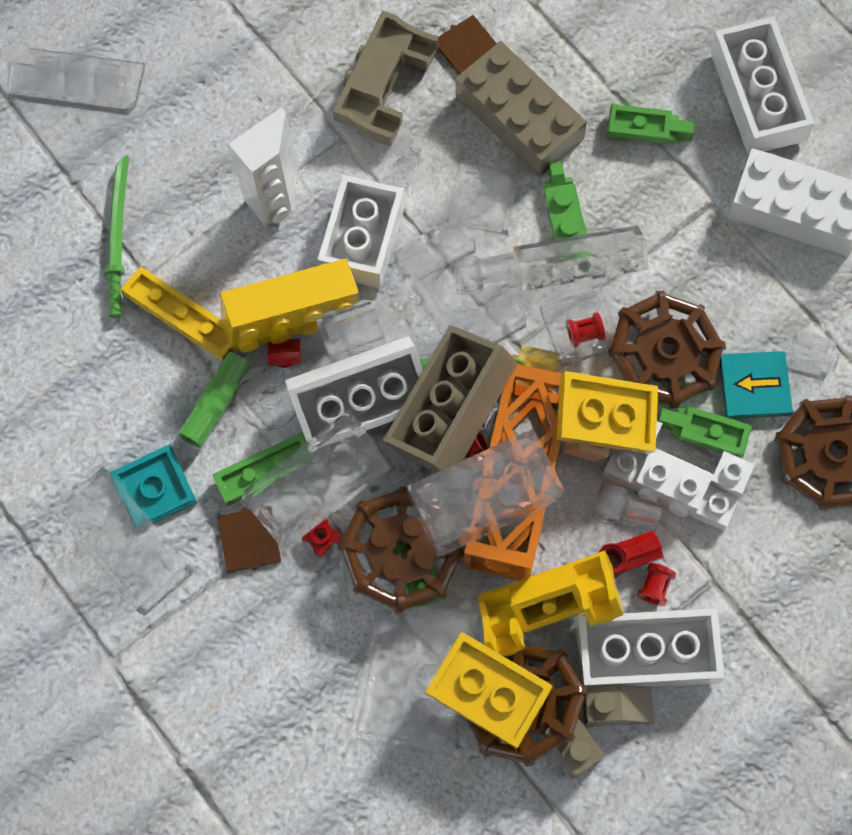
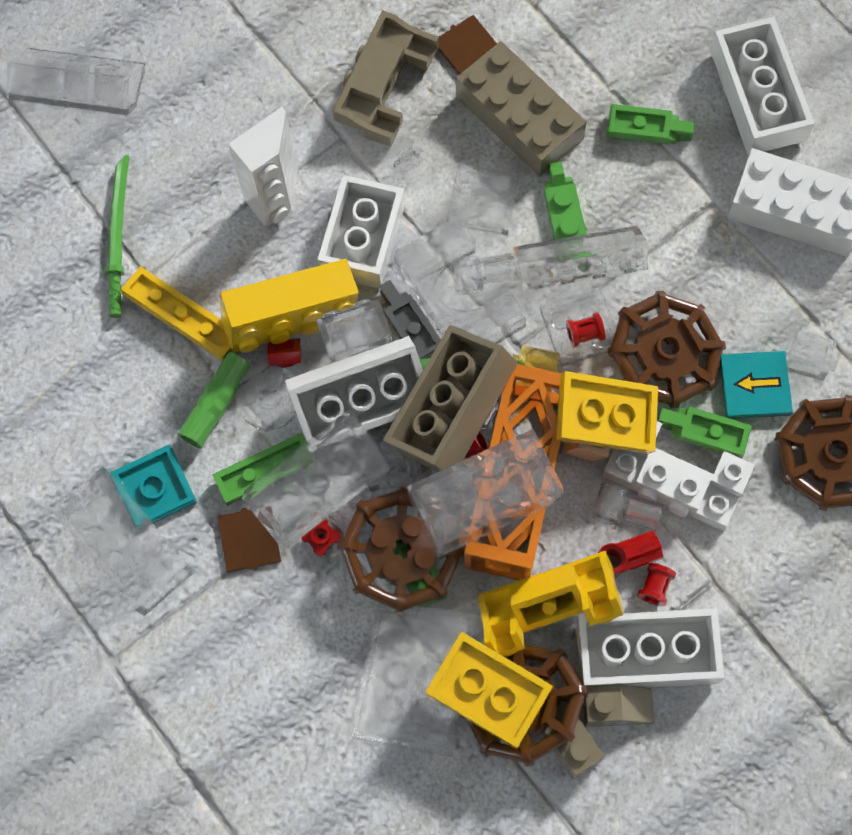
none -> dark grey hinge [379,280,441,359]

